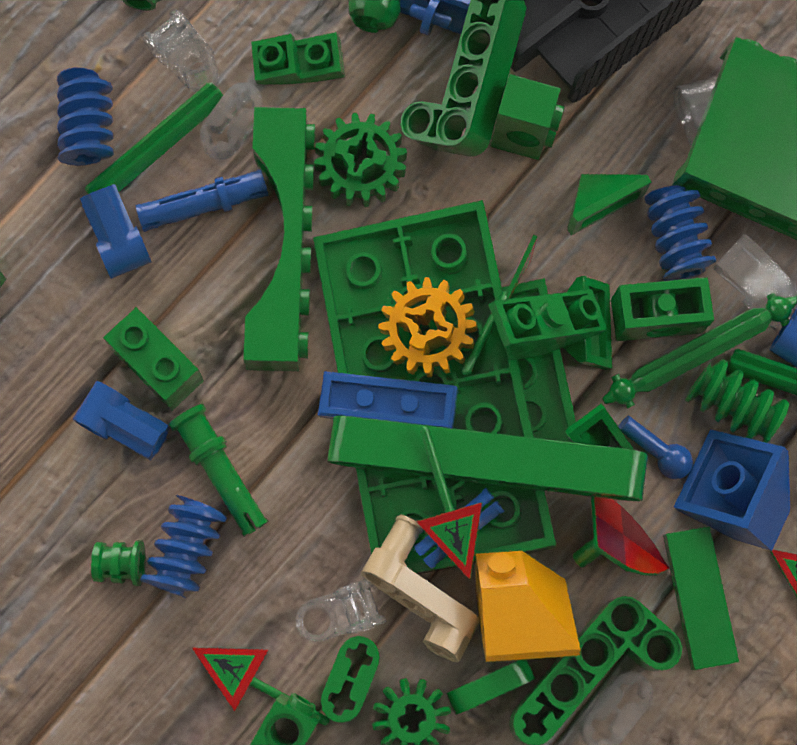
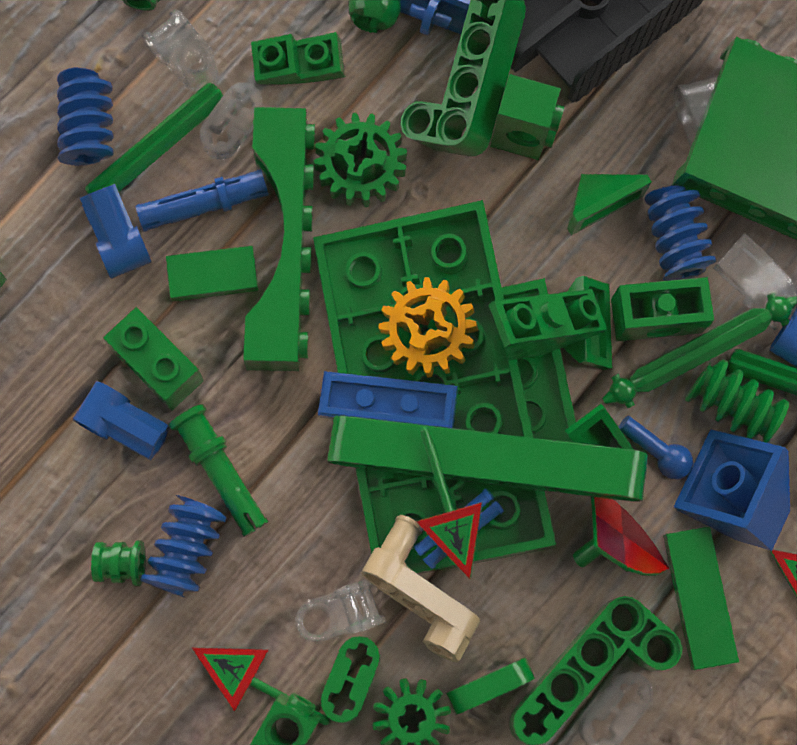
green piece [462,234,538,375] -> none
light orange slope [475,551,580,662] -> none
none -> green tile [166,245,259,302]

